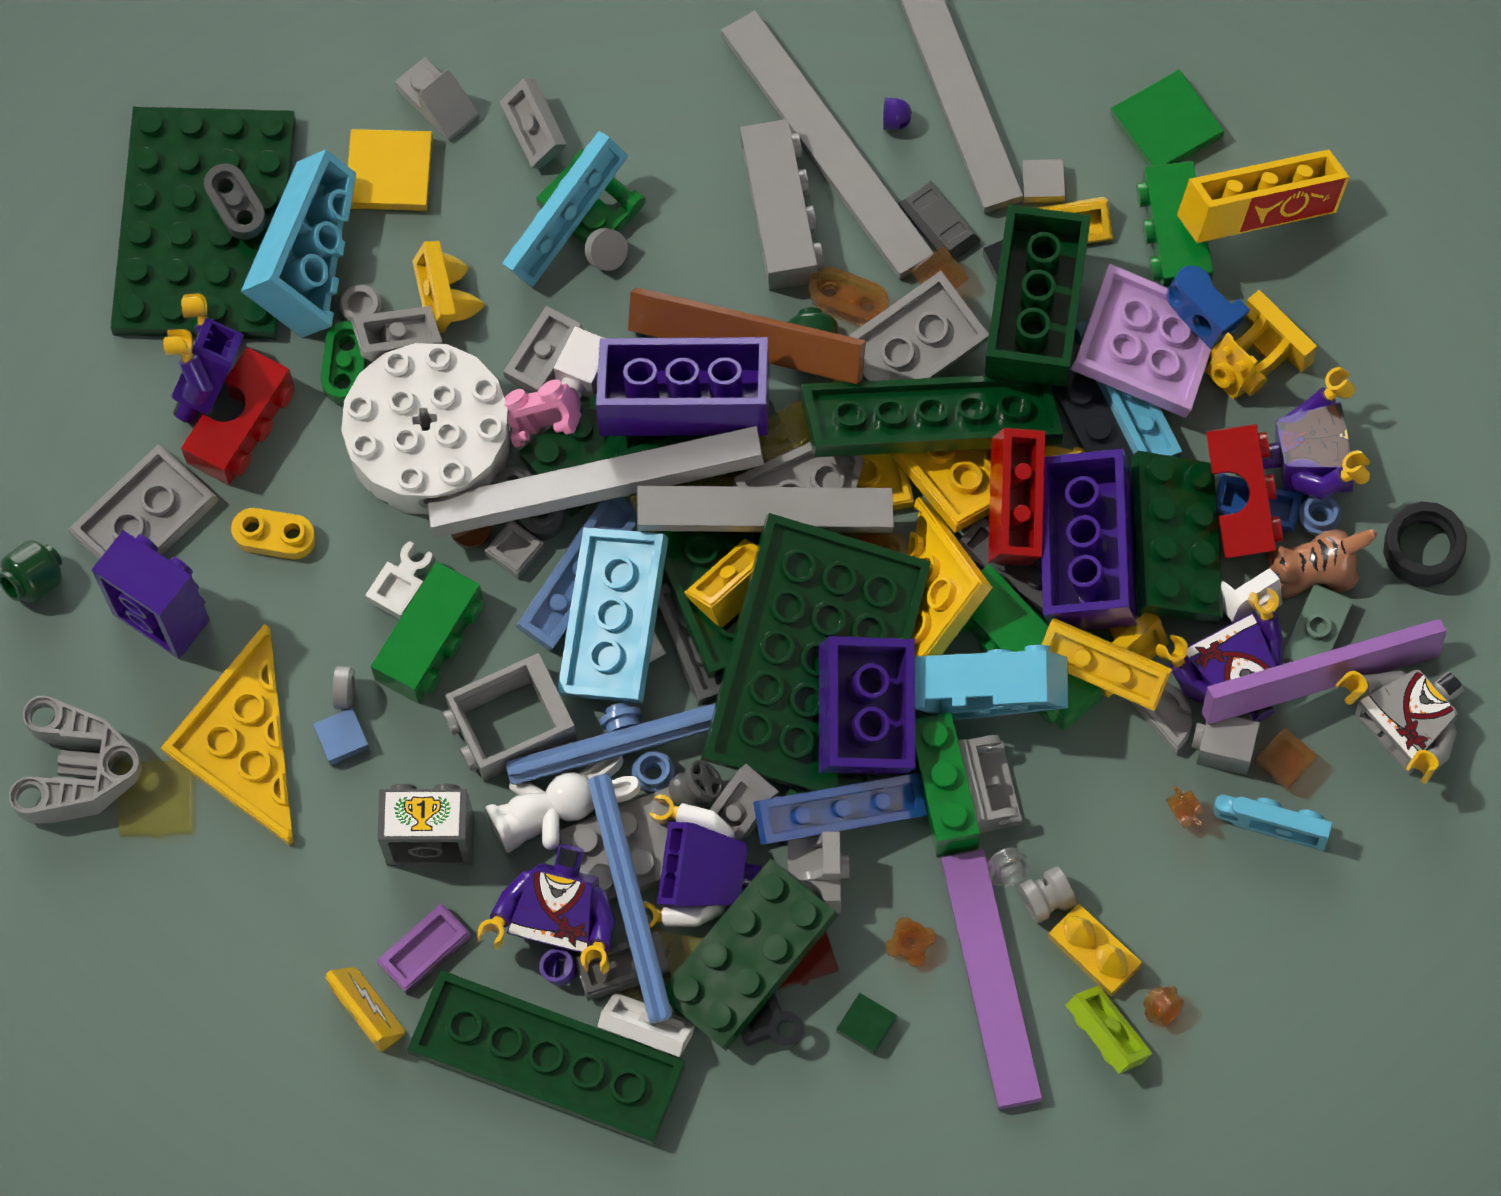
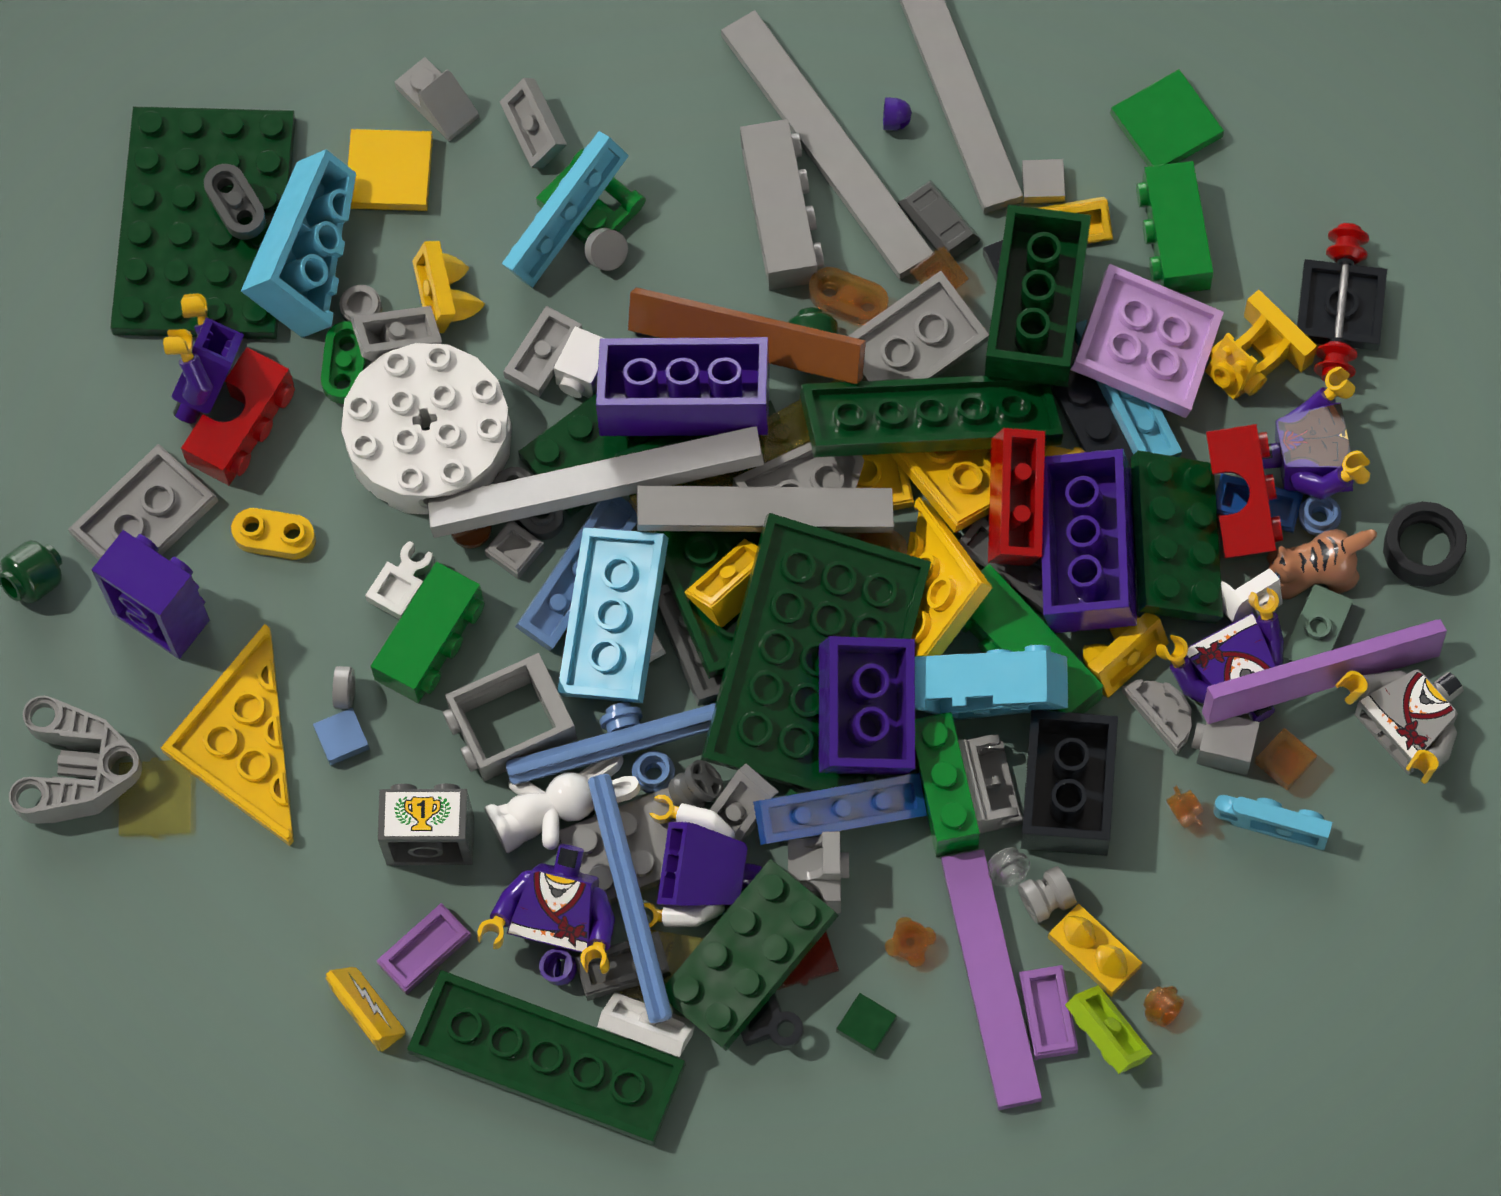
bright pink piece [504,379,582,448] -> none
yellow tile [1042,618,1173,711] -> none
blue leg [1166,266,1250,349] -> none
yellow brick [1177,149,1350,243] -> none
none -> medium lavender tile [1019,965,1078,1060]
none -> black brick [1021,710,1118,856]
none -> black plate [1297,223,1387,382]

